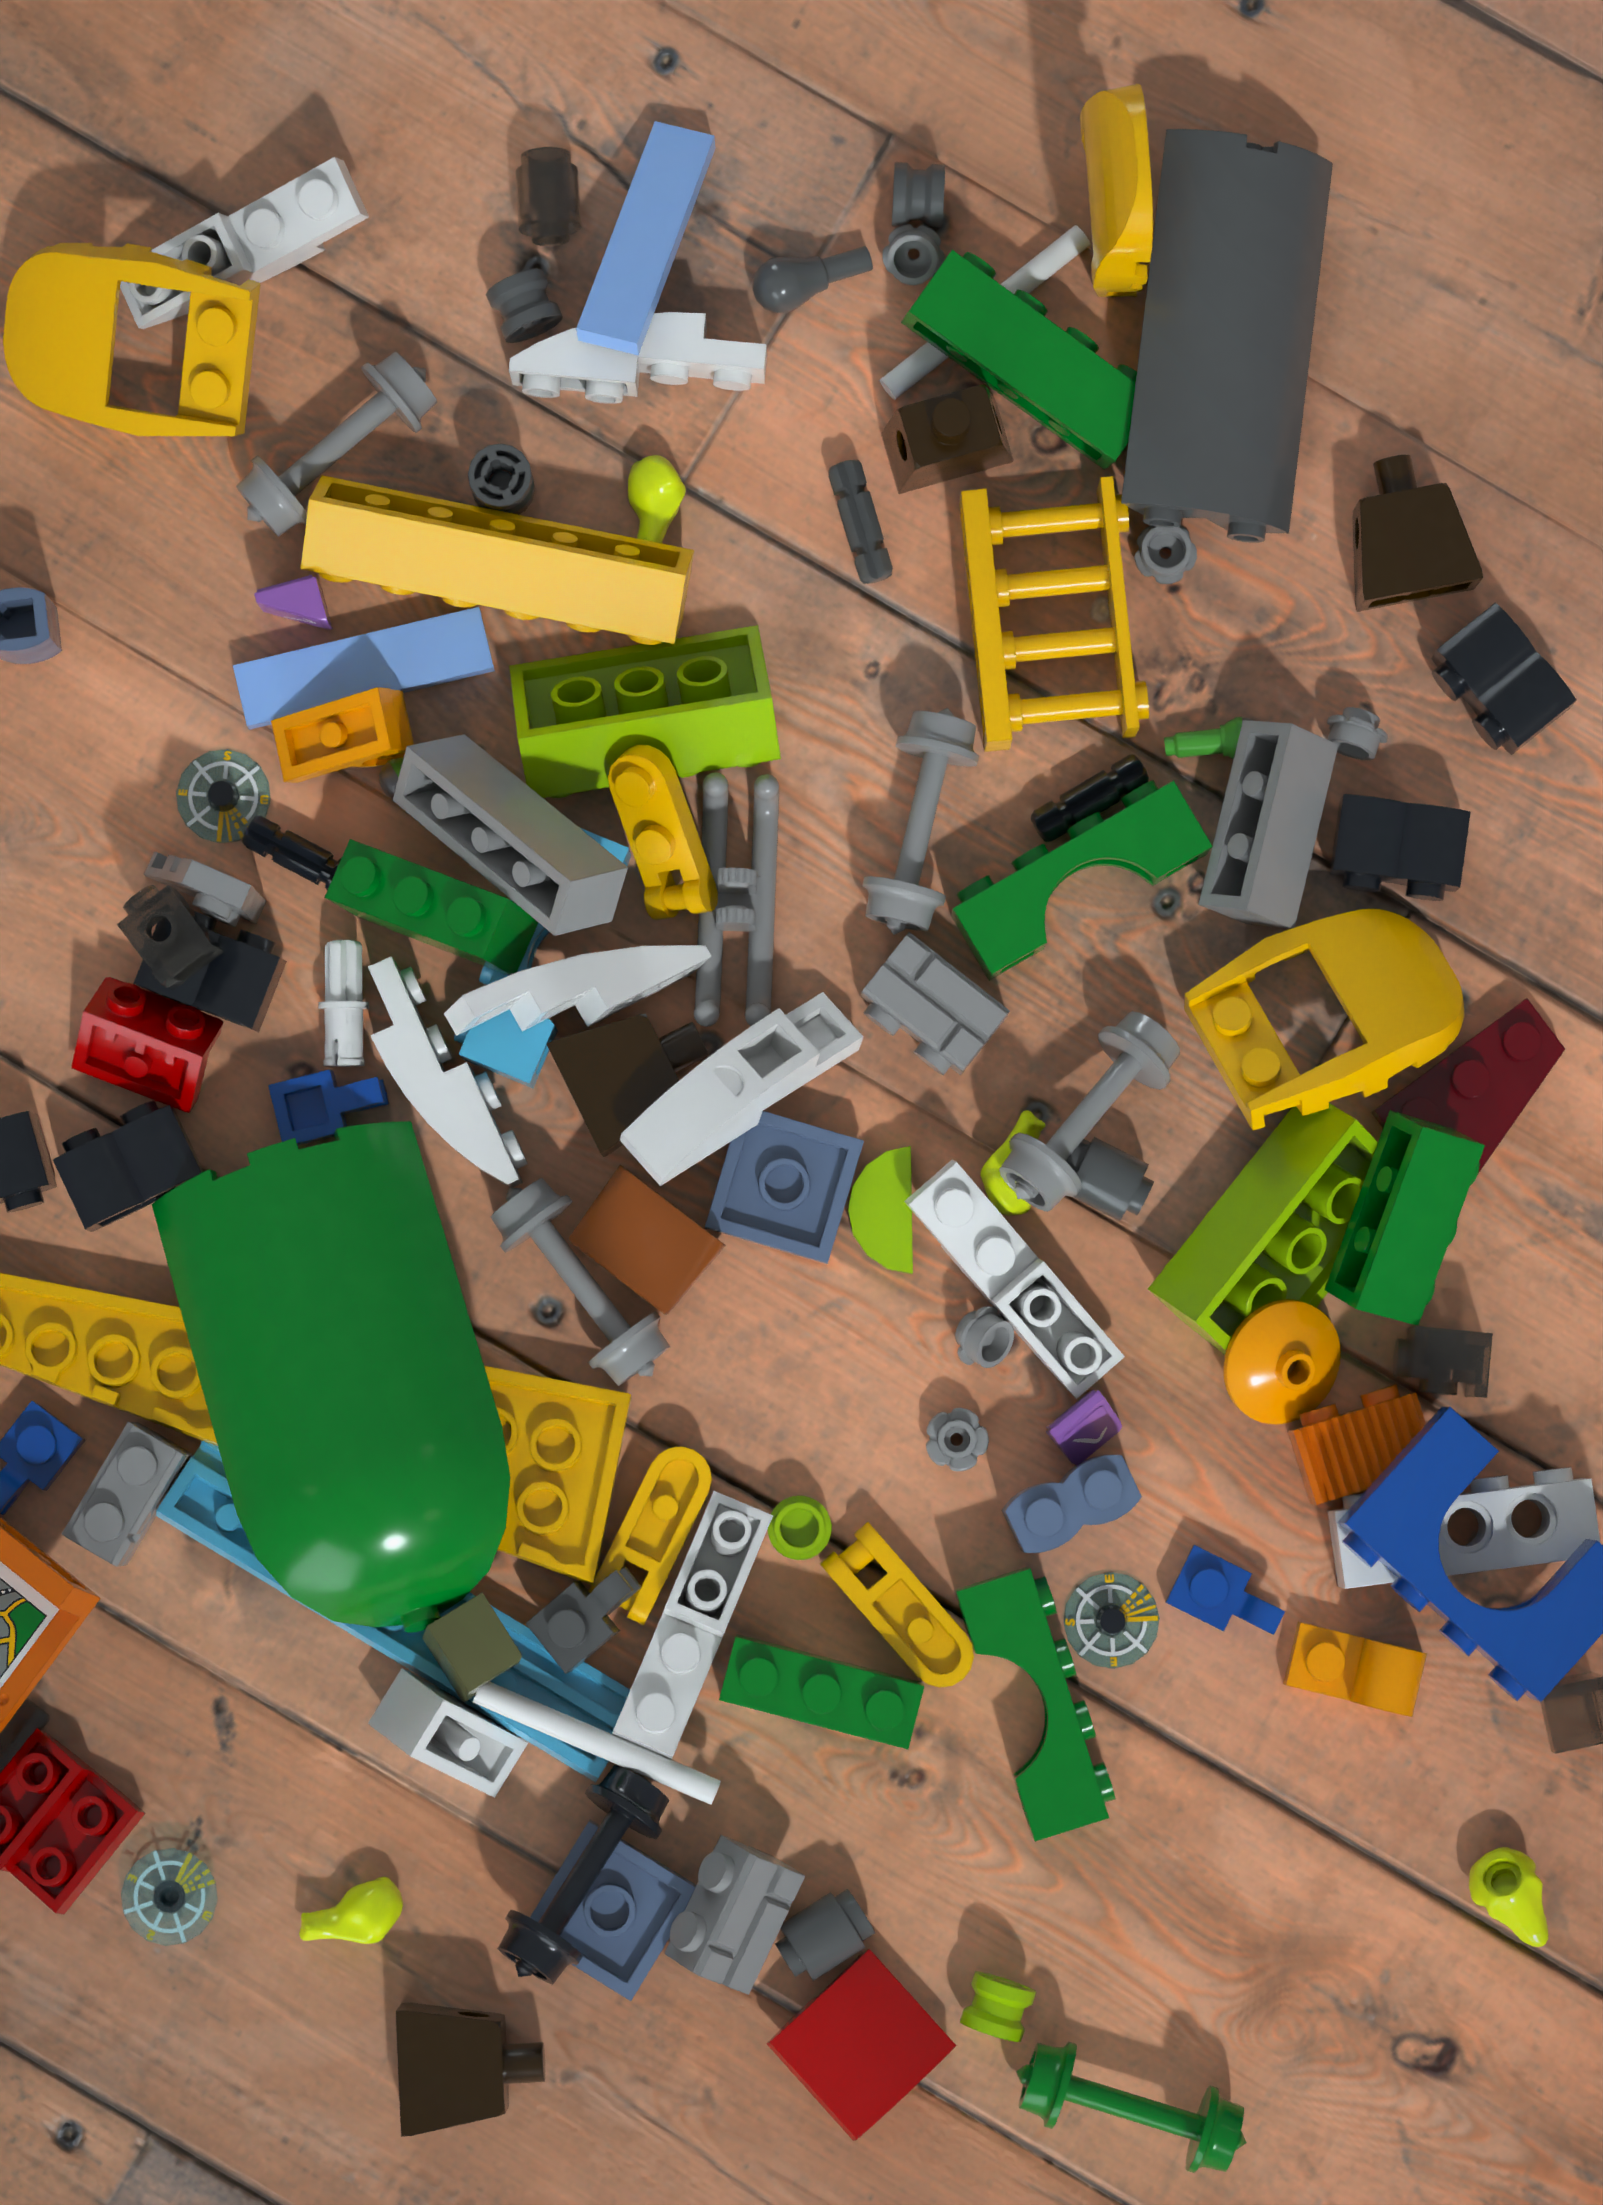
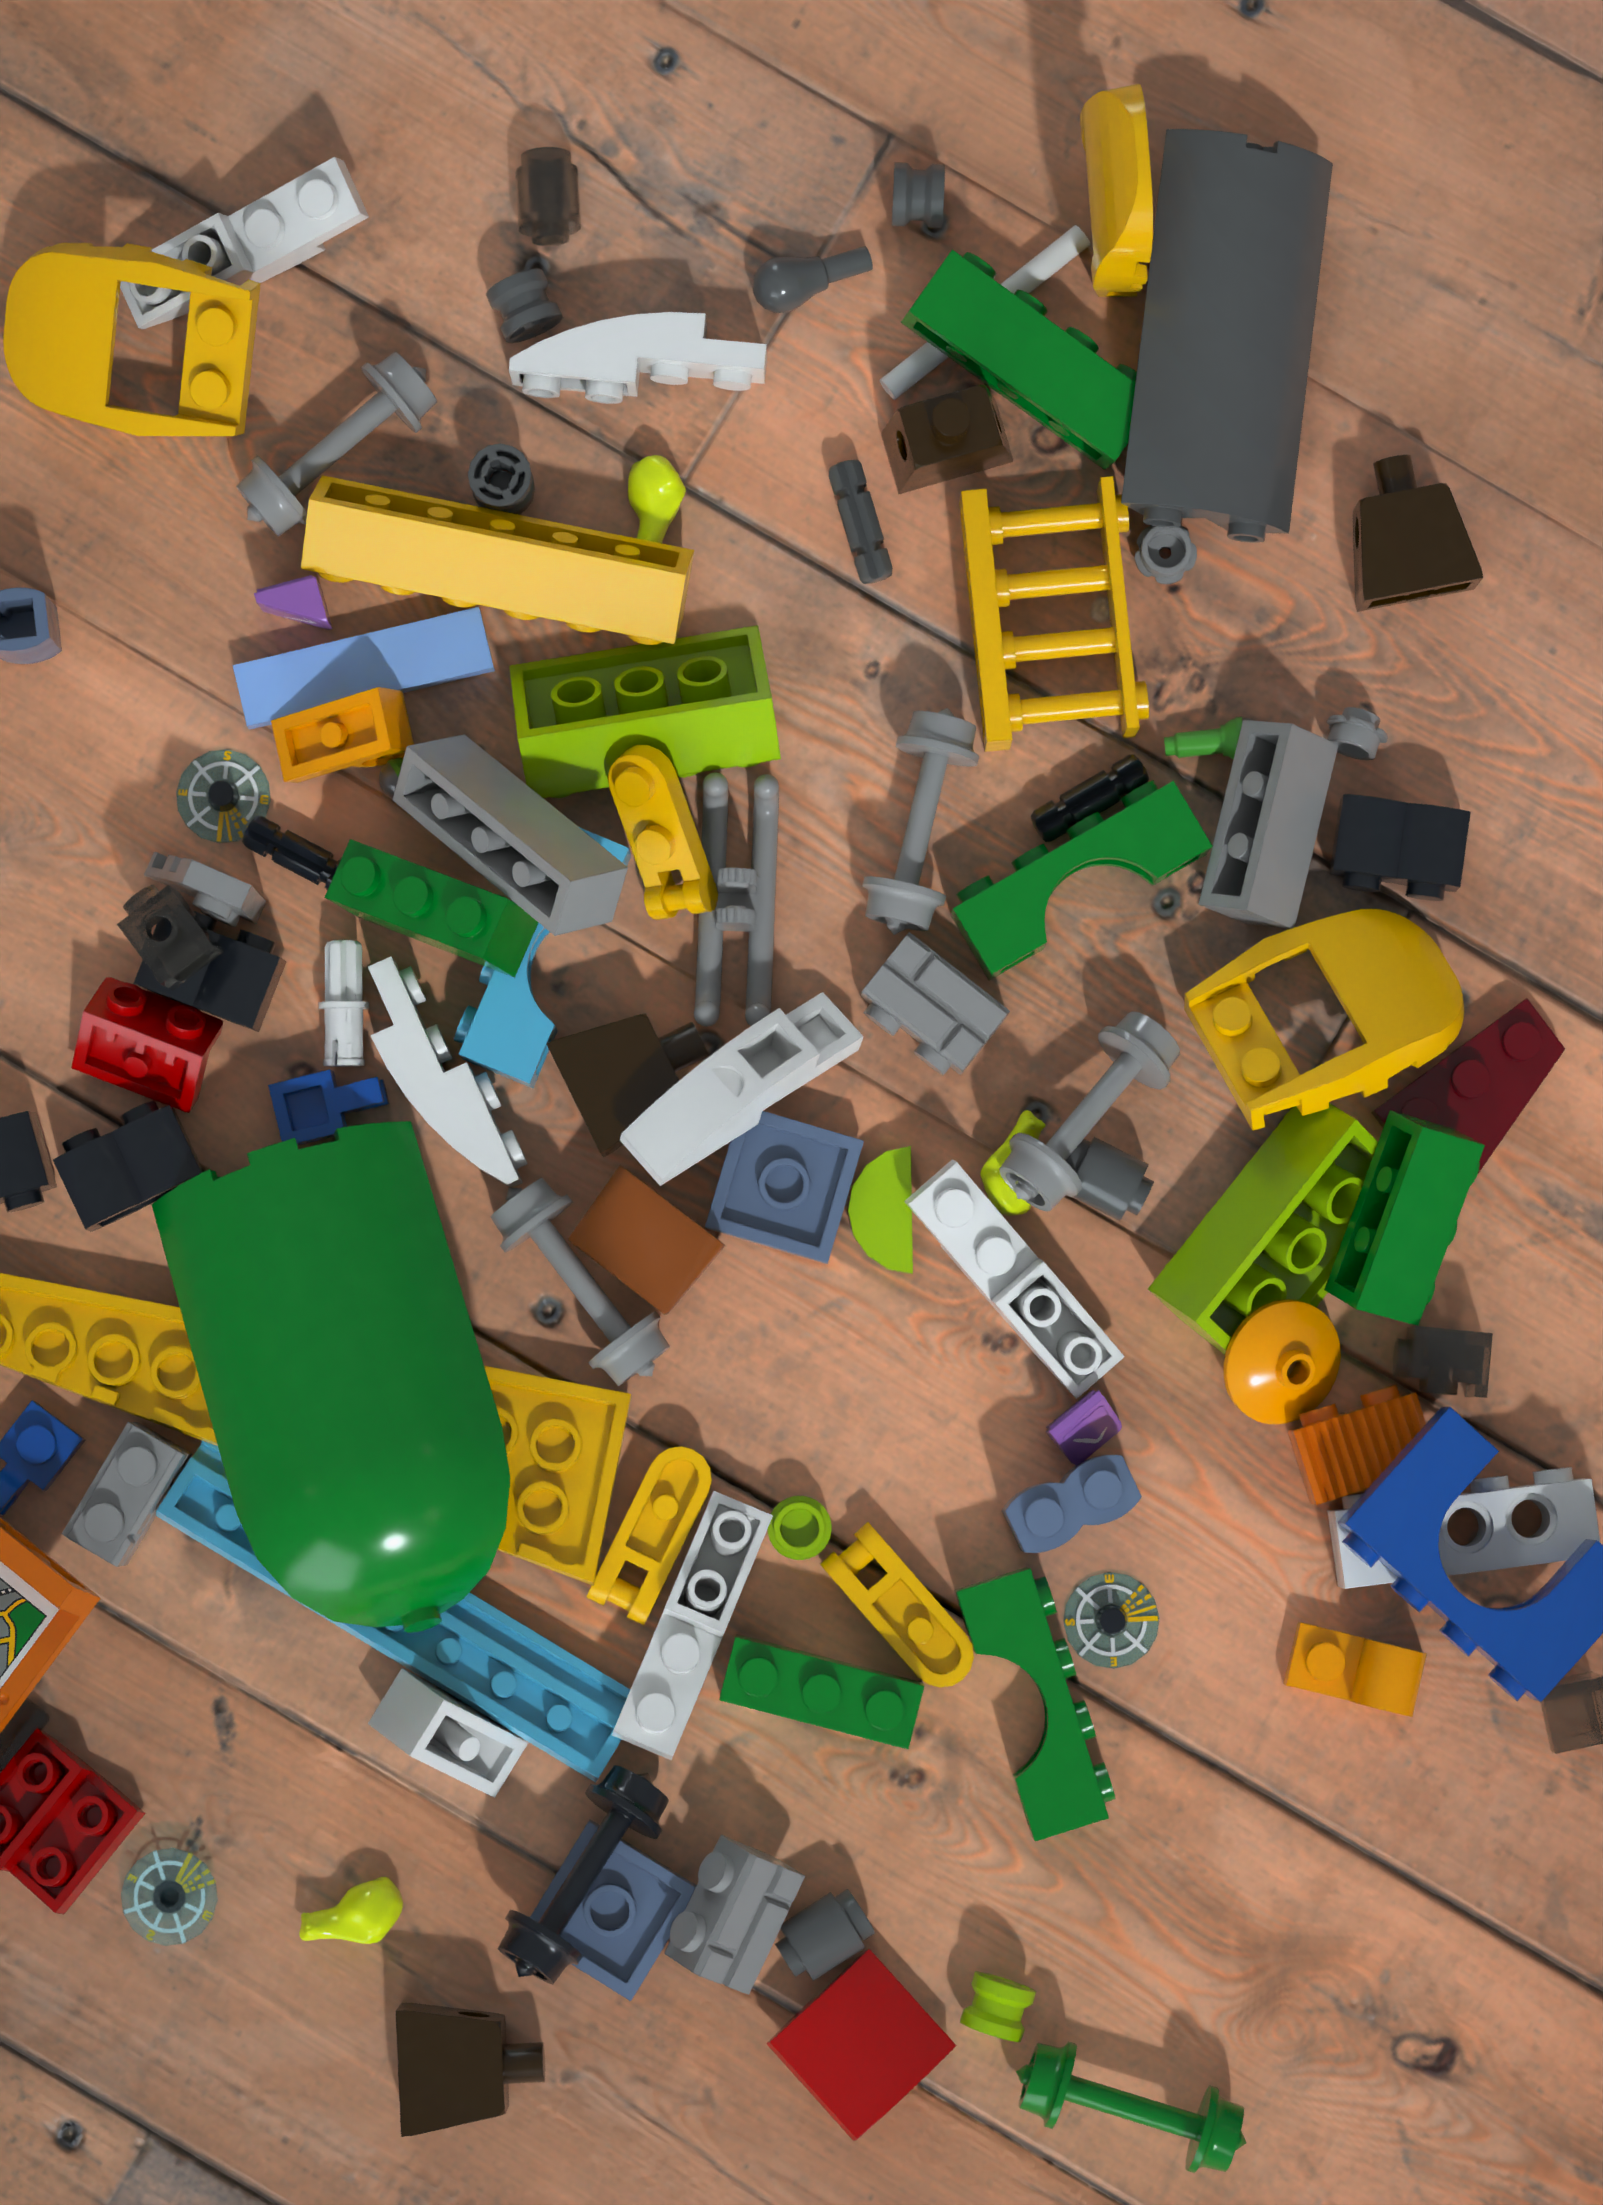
olive panel [422,1592,522,1703] -> none
white slope [444,945,712,1036] -> none
white bar [472,1681,721,1805] -> none
dark grey plate [526,1567,642,1674] -> none
light blue tile [576,121,716,355] -> none
light grey plate [883,224,945,285] -> none
light grey plate [926,1408,989,1471] -> none
light grey plate [955,1306,1014,1368] -> none
blue plate [1165,1545,1285,1635] -> none
black brick [1431,602,1577,755] -> none
neon yellow animal [1469,1847,1549,1947] -> none

